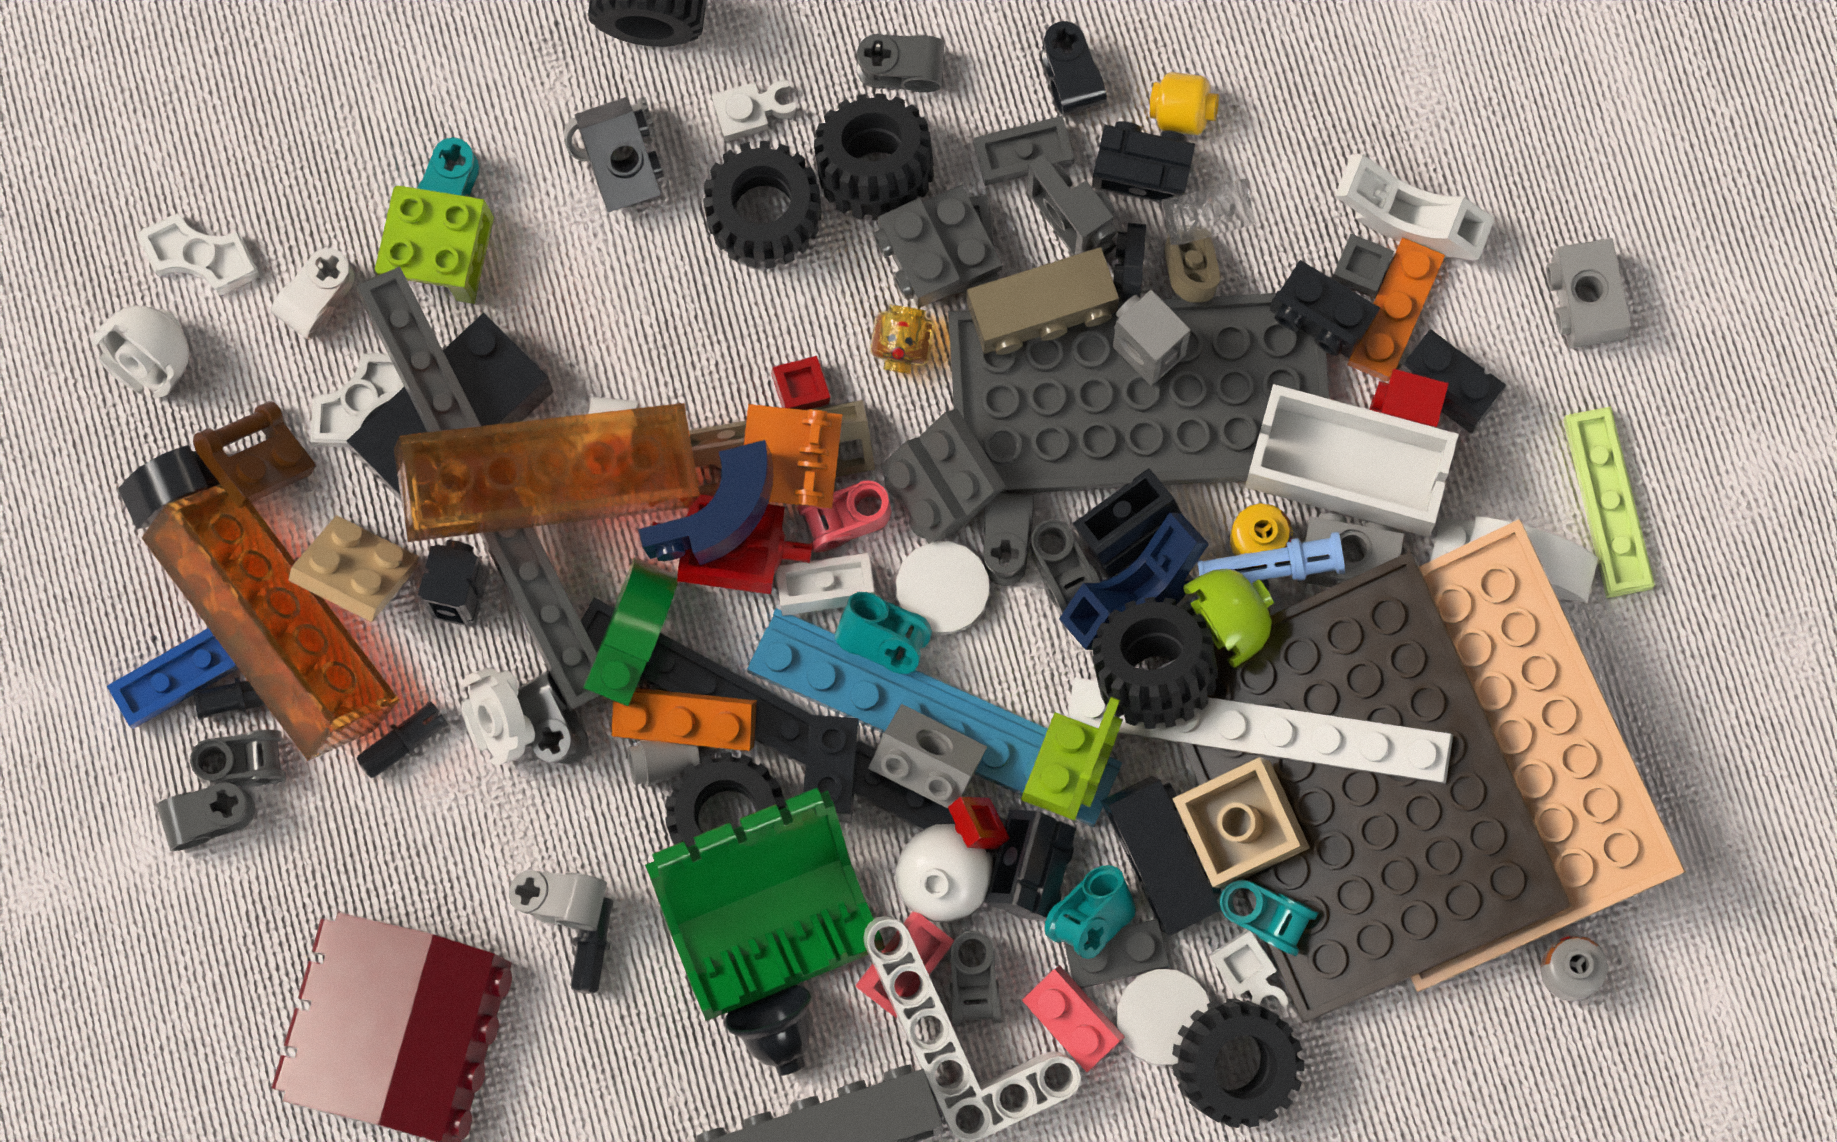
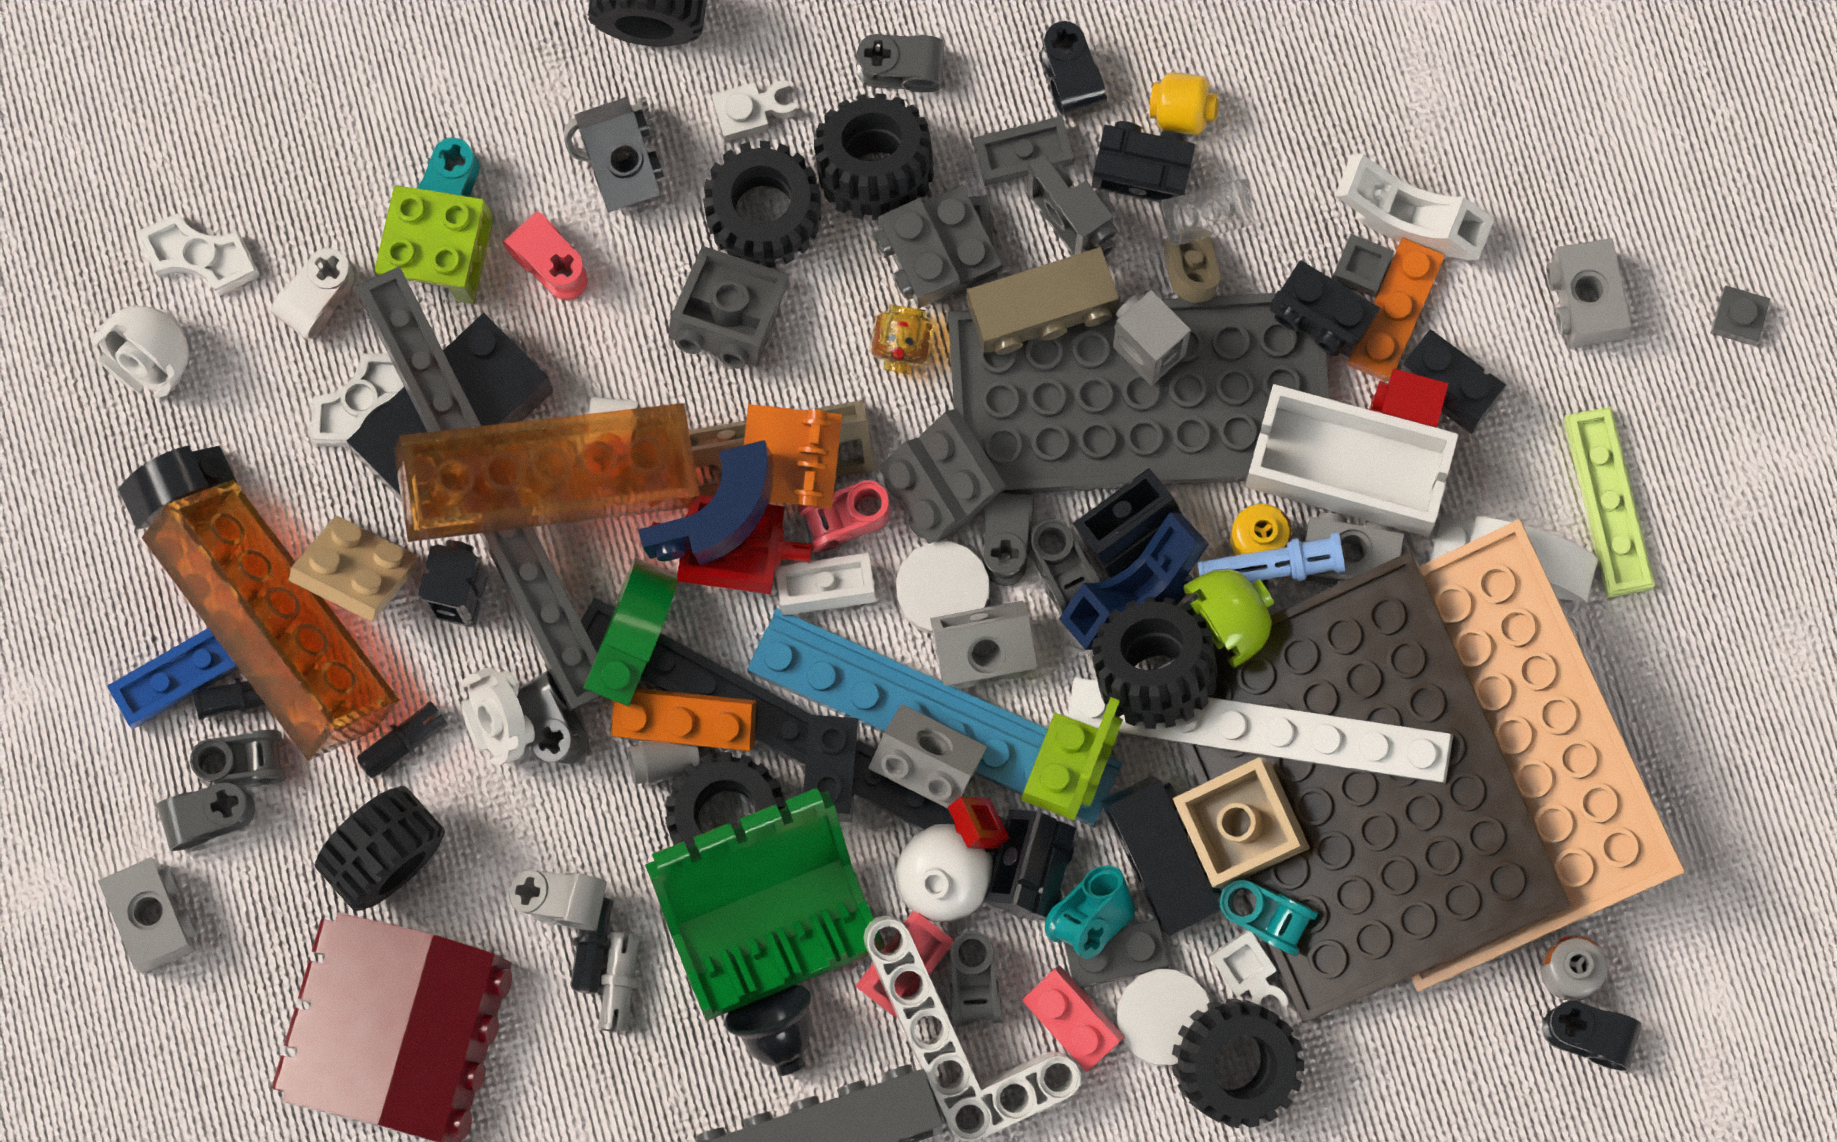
reddish brown plate [193,401,317,508] -> none
red plate [771,356,831,410] -> none
teal piece [834,592,932,674] -> none
black plate [1113,222,1146,302] -> none
none -> light grey brick [98,857,198,974]
none -> black tyre [315,786,445,911]
none -> coral piece [502,211,588,301]
none -> light grey pin [597,932,641,1033]
none -> dark grey plate [669,246,790,369]
none -> light grey brick [930,601,1038,688]
none -> black piece [1542,1001,1642,1071]
none -> dark grey plate [1710,285,1771,346]

